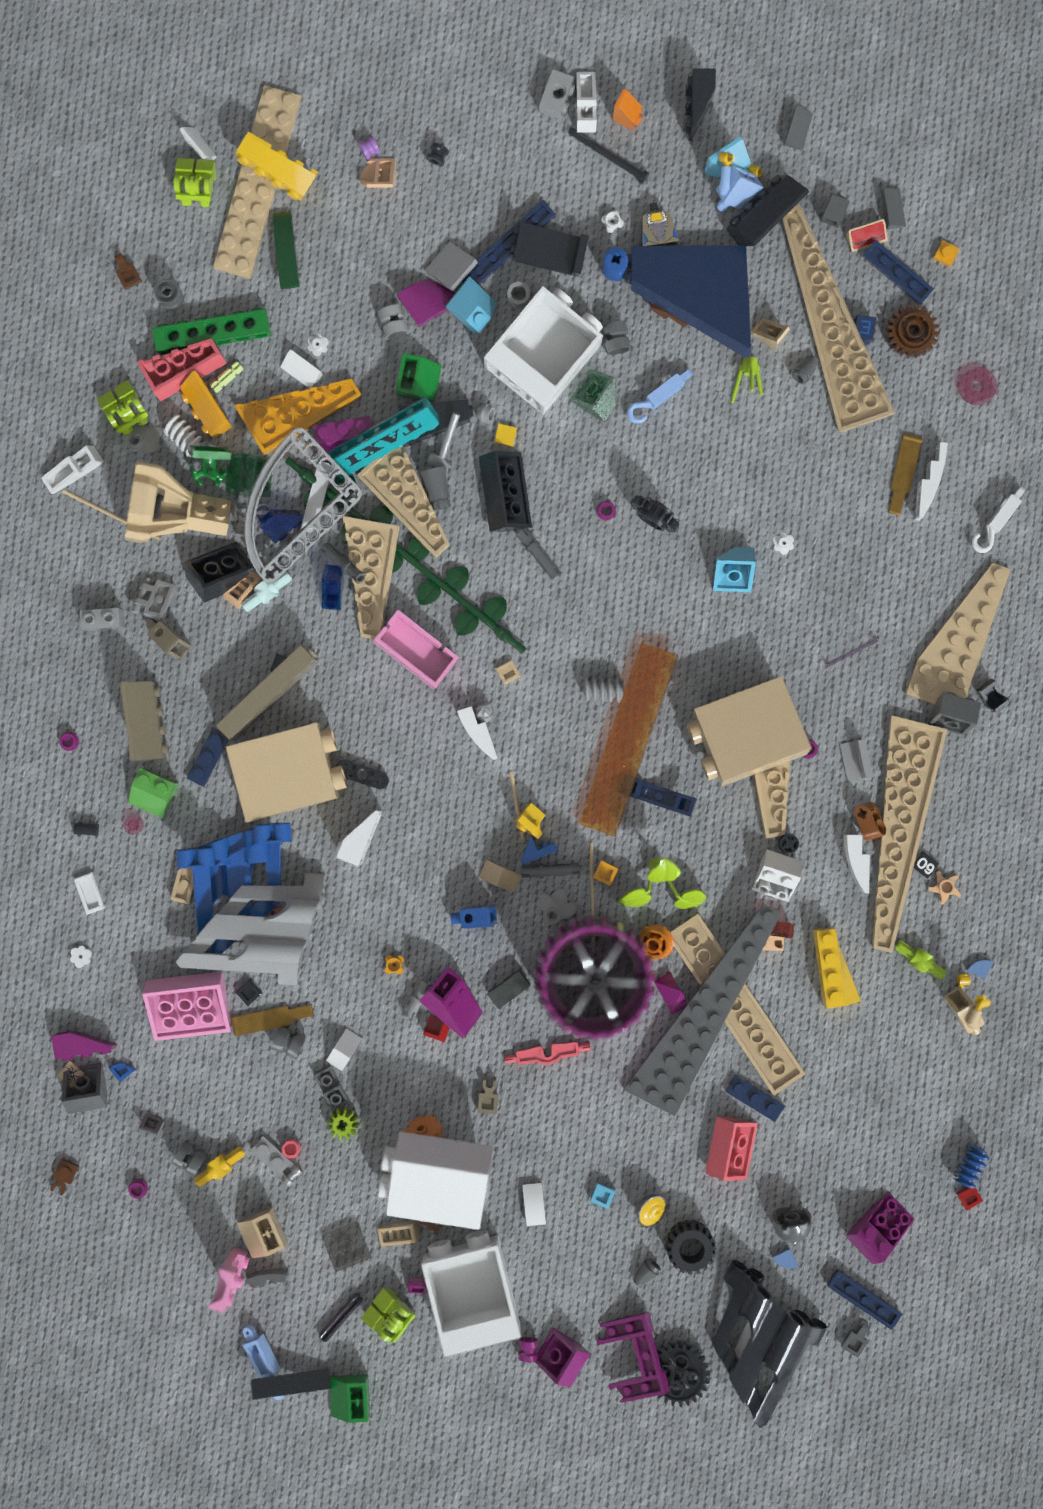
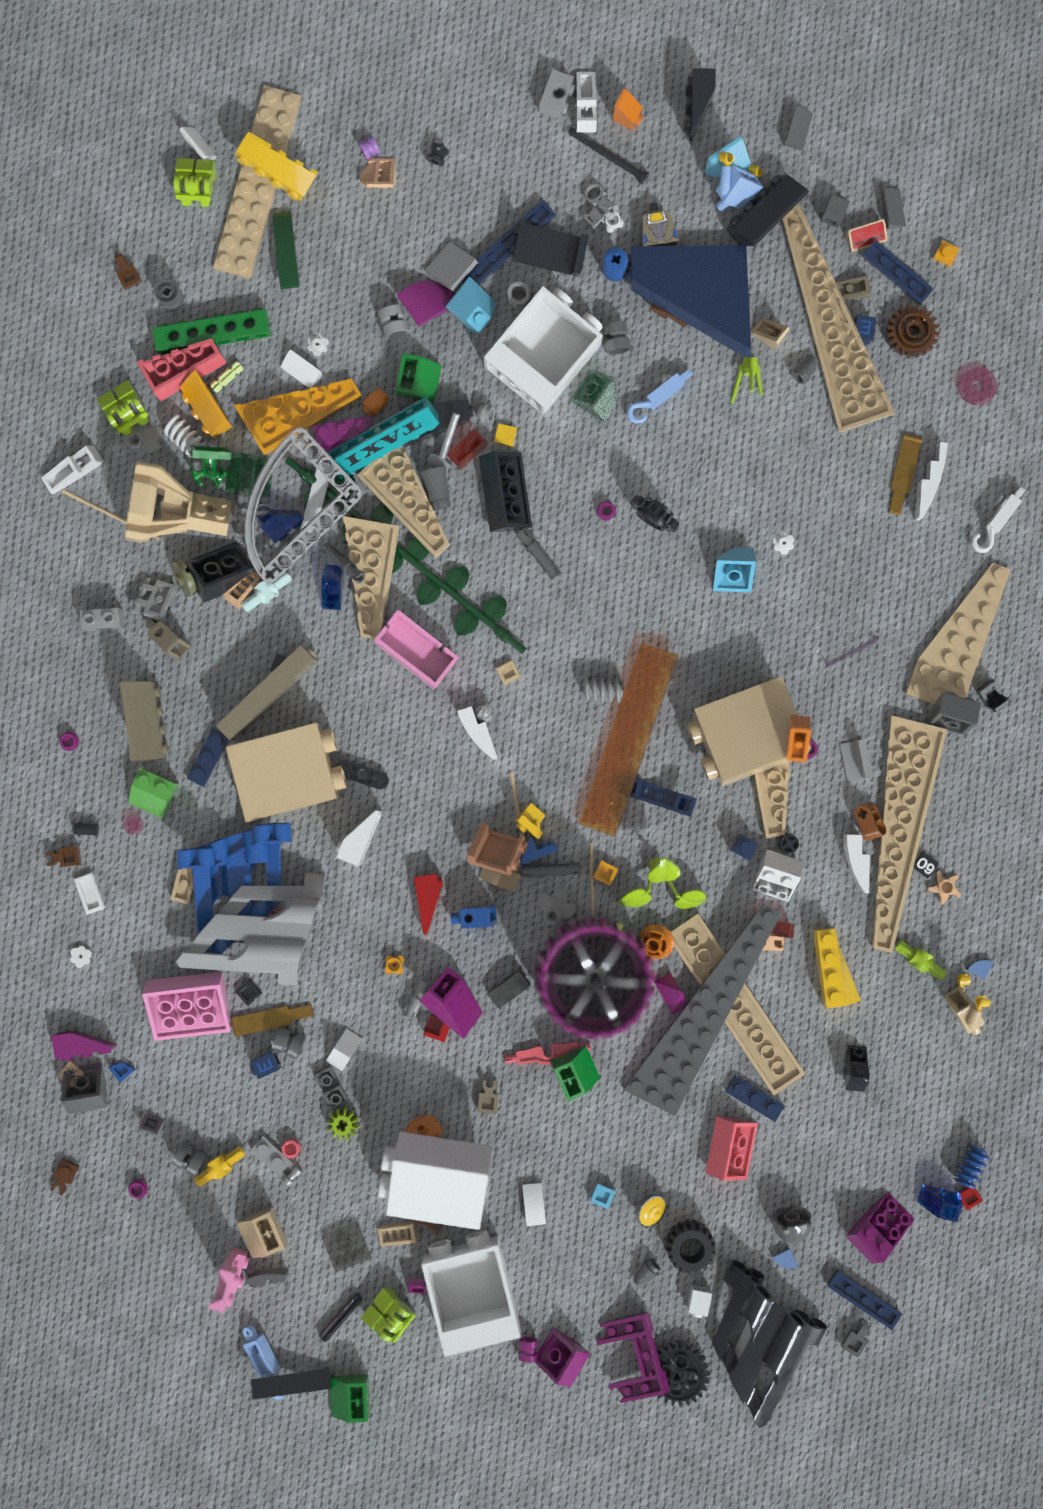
none -> reddish brown plate [45,846,82,867]
none -> olive plate [172,559,197,597]
none -> dark blue brick [250,1050,282,1079]
none -> orange brick [361,388,389,417]
none -> red slope [414,873,444,935]
none -> clear red slope [447,429,488,471]
none -> nougat panel [467,822,527,877]
none -> green slope [551,1044,600,1102]
none -> light grey piece [583,183,619,231]
none -> white brick [687,1285,712,1318]
none -> dark blue brick [730,834,758,861]
none -> orange slope [787,715,811,762]
none -> dark tan slope [836,275,871,300]
none -> black slope [844,1045,870,1092]
none -> clear blue slope [917,1184,963,1222]

